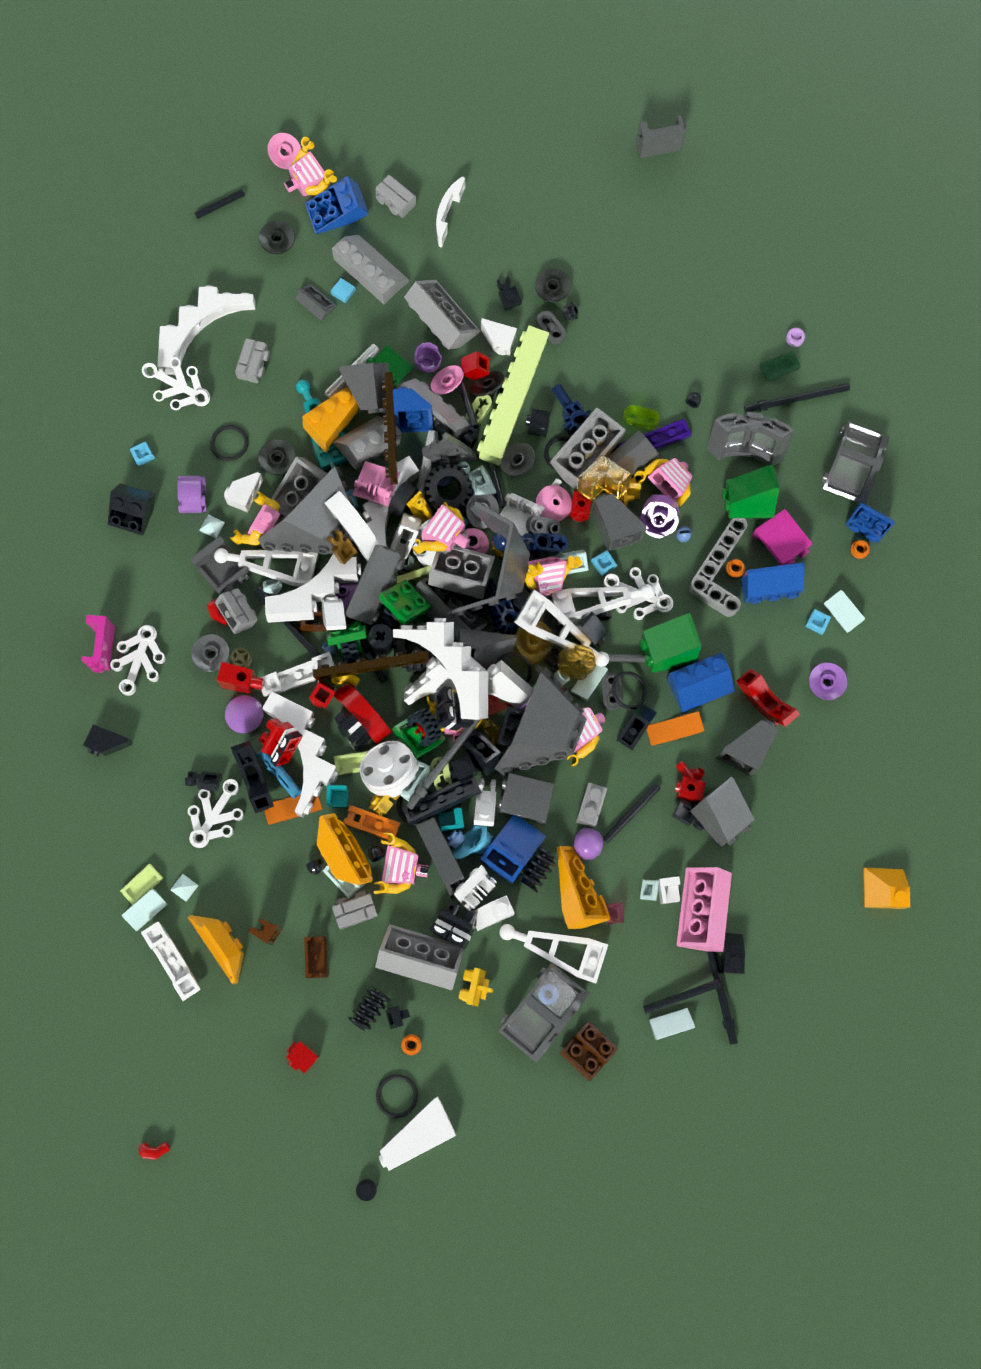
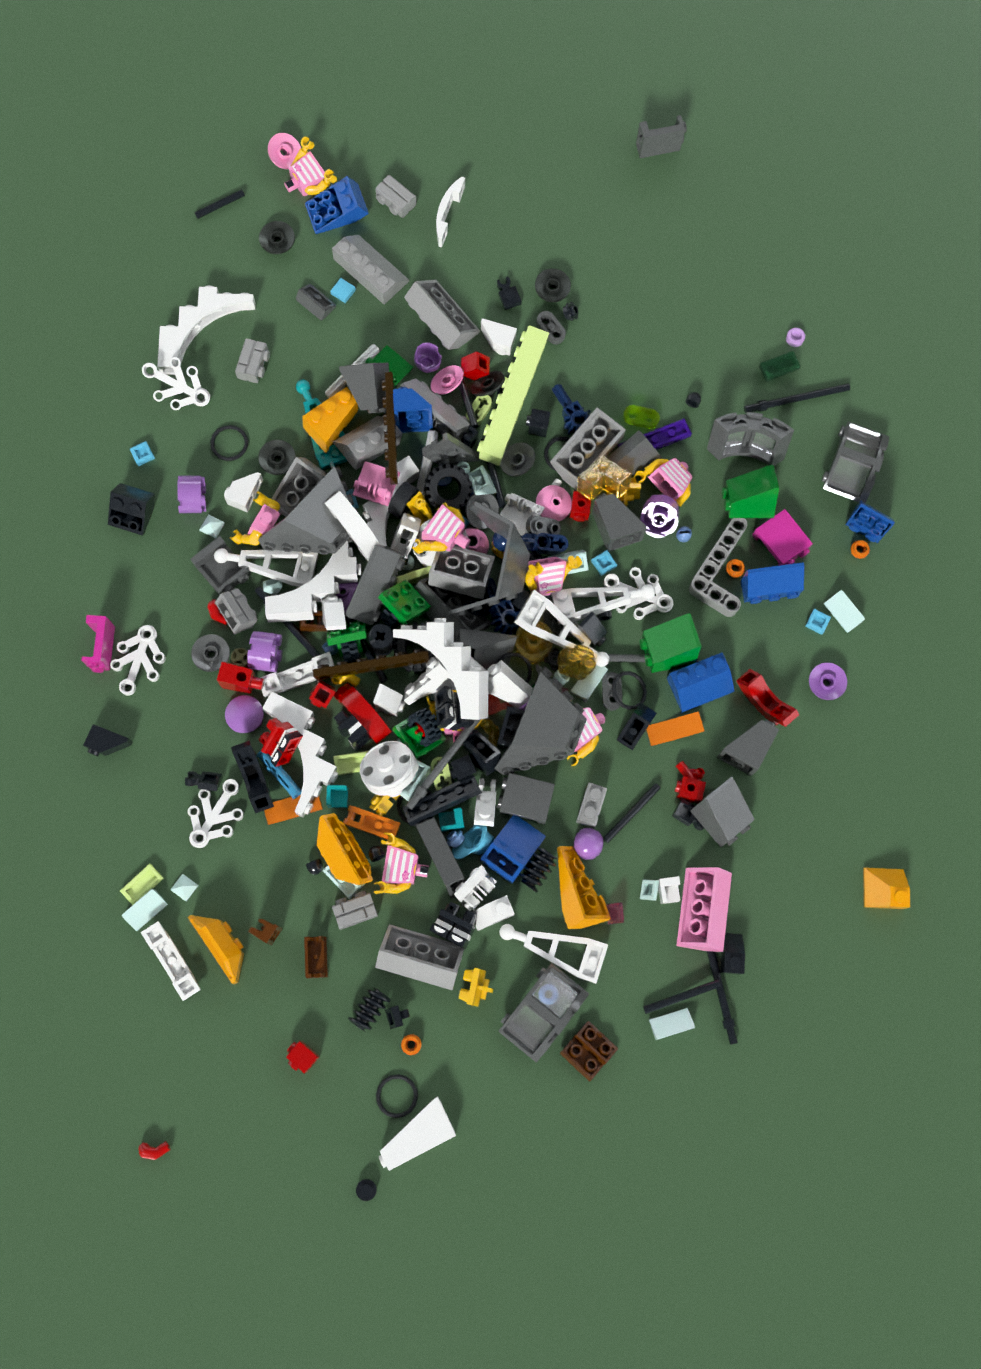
pearl gold plate [327,530,357,565] -> none
none -> medium lavender brick [247,631,282,672]
none -> white slope [373,684,406,717]

